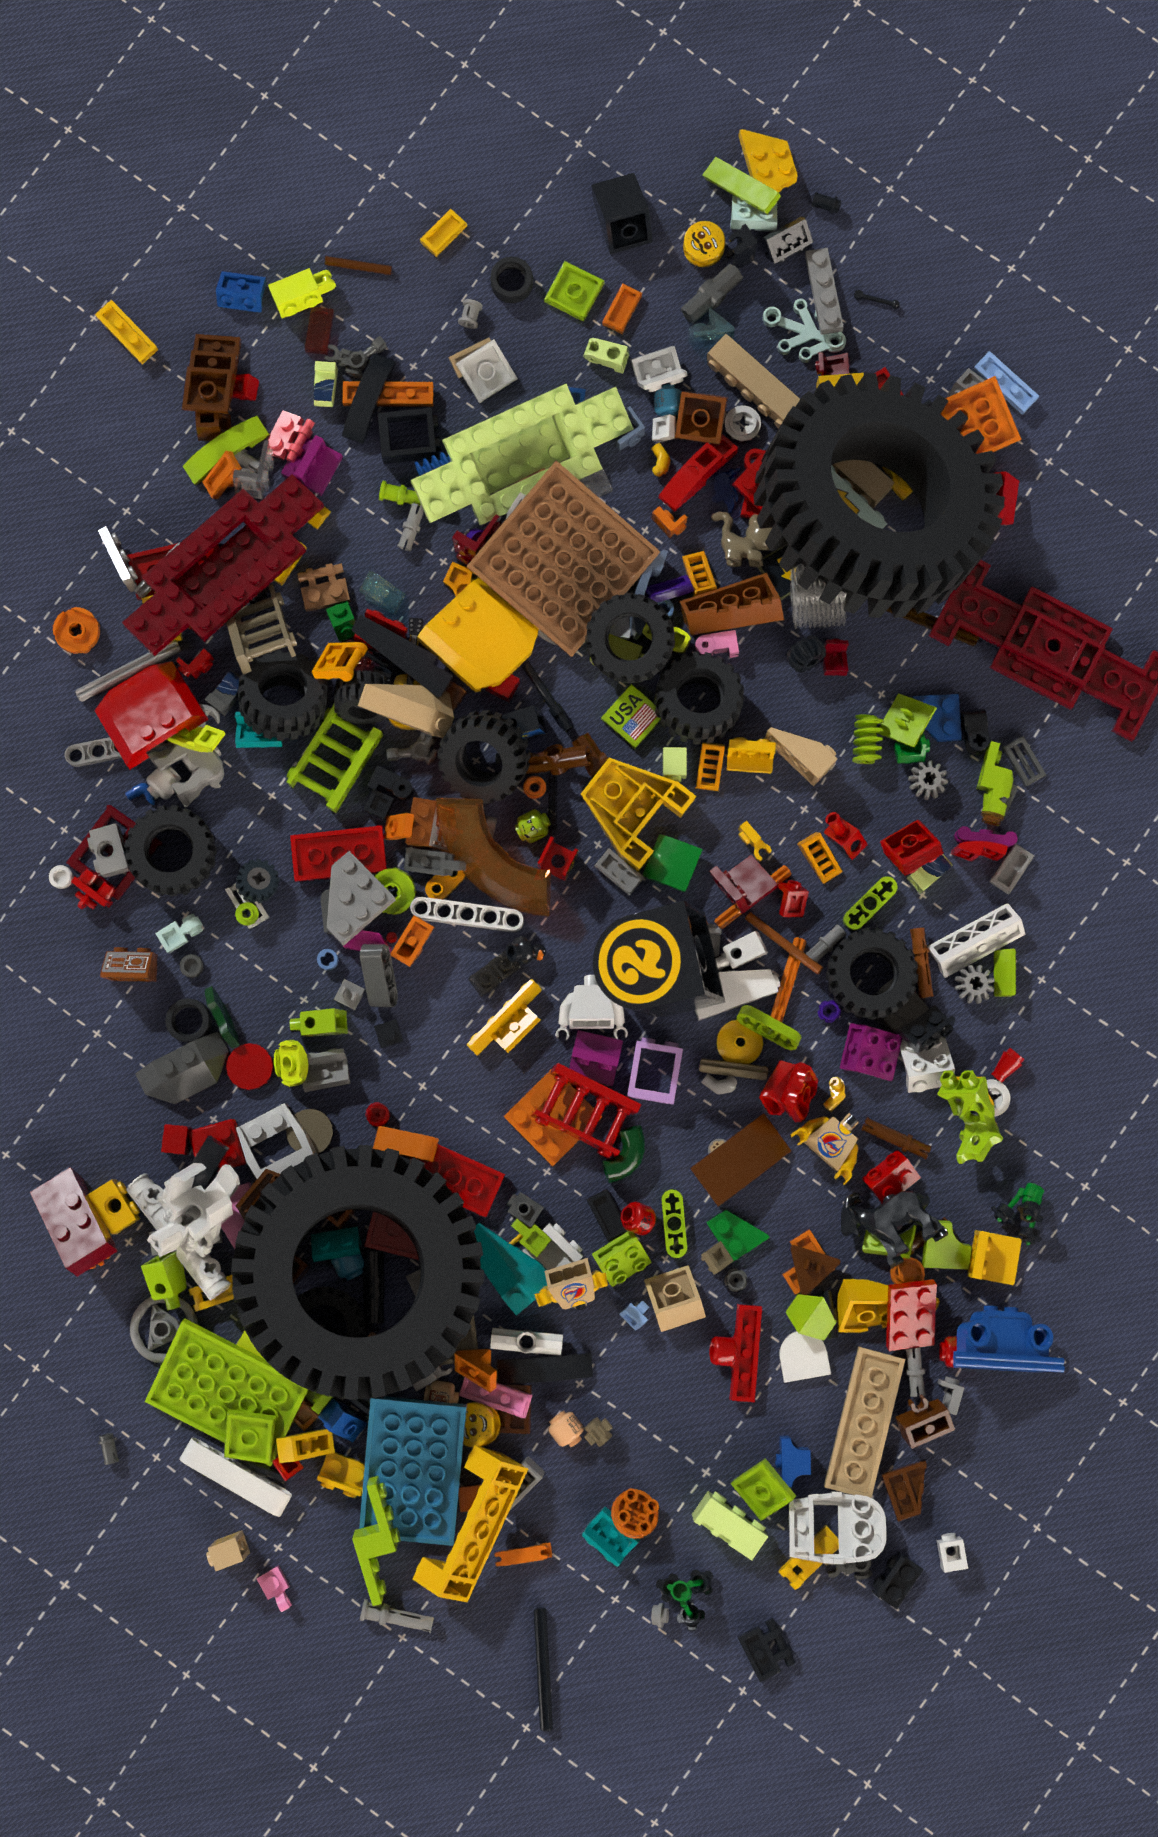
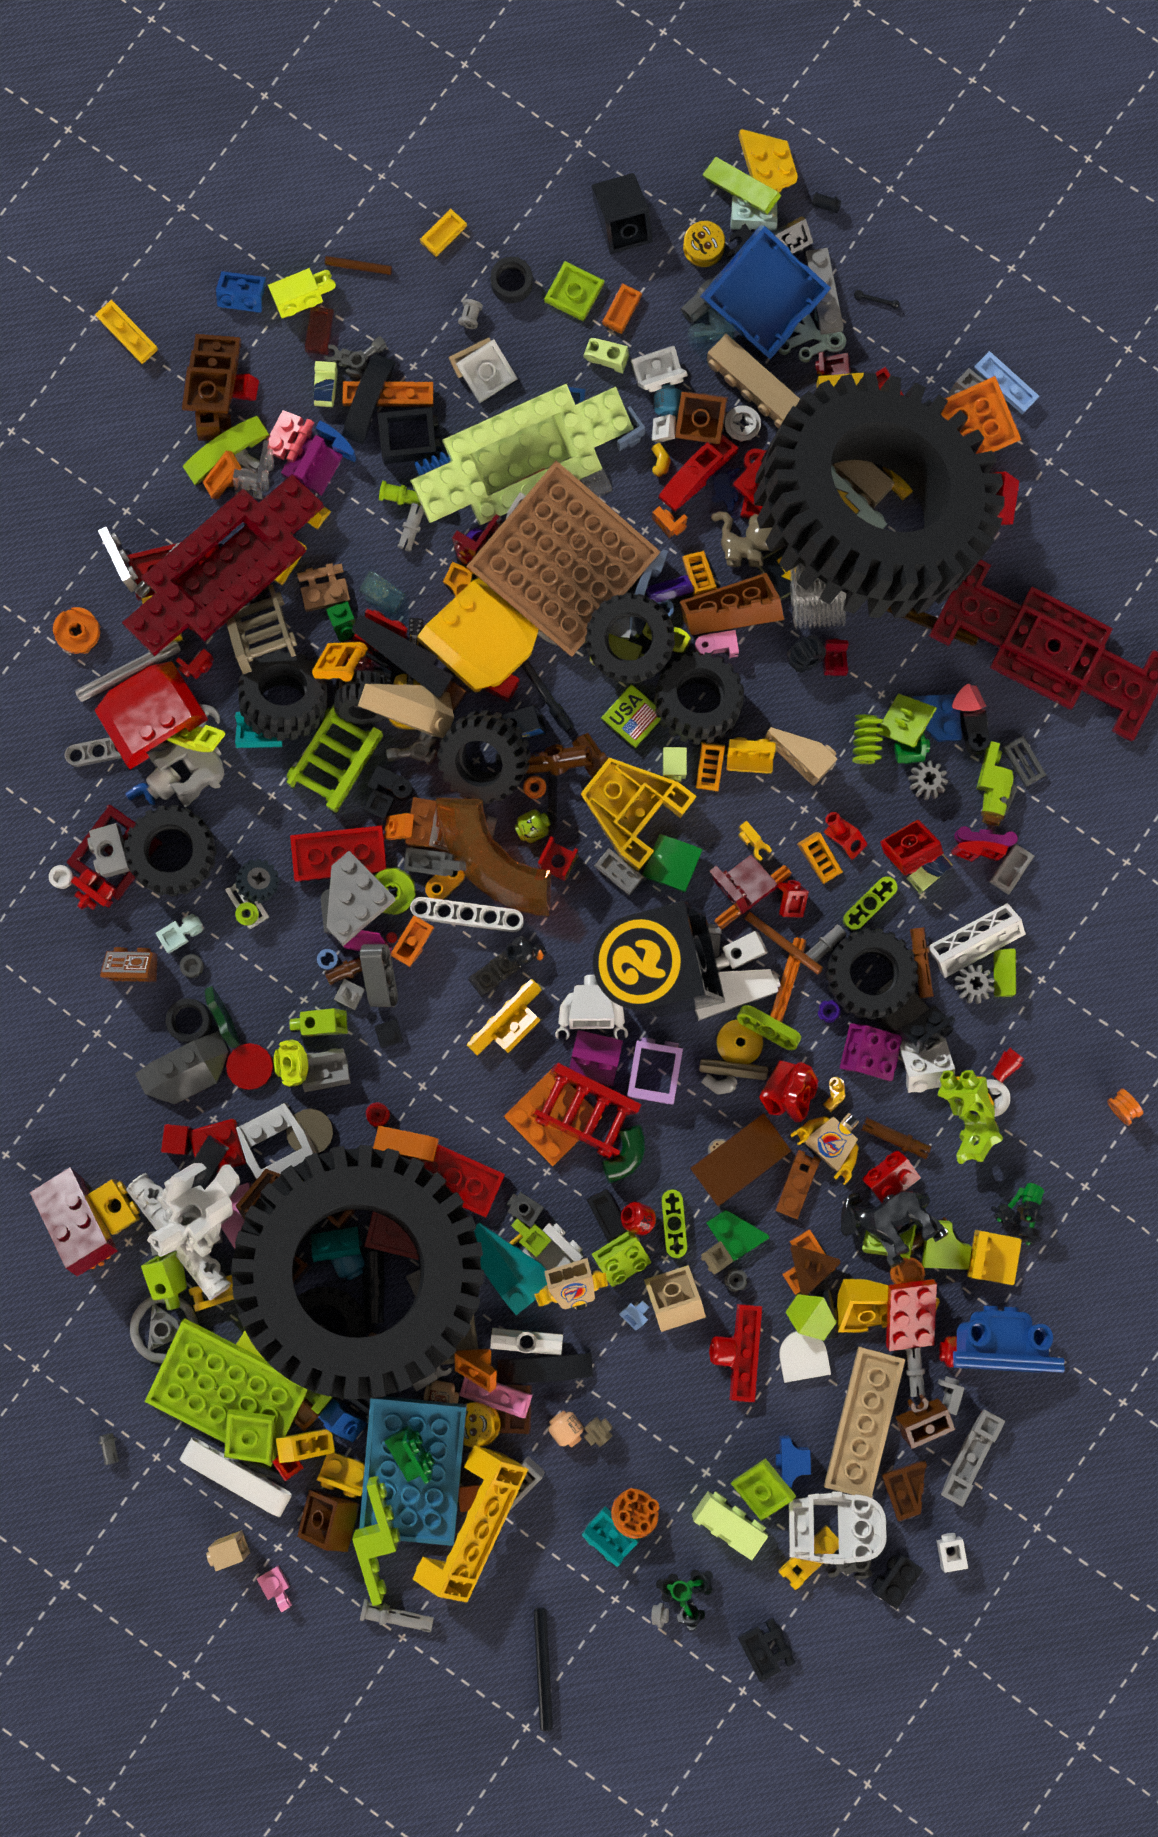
leg [205,670,241,716] -> none
orange piece [494,1542,552,1566] -> none
none -> reddish brown slope [297,1490,360,1552]
none -> blue slope [316,421,356,462]
none -> reddish brown pin [324,957,362,986]
none -> green bracket [384,1425,435,1484]
none -> blue tile [700,225,831,359]
none -> dark orange plate [775,1150,821,1220]
none -> light grey slope [941,1409,1005,1507]
none -> coral tile [952,684,986,711]
none -> orange wheel [1107,1089,1144,1126]

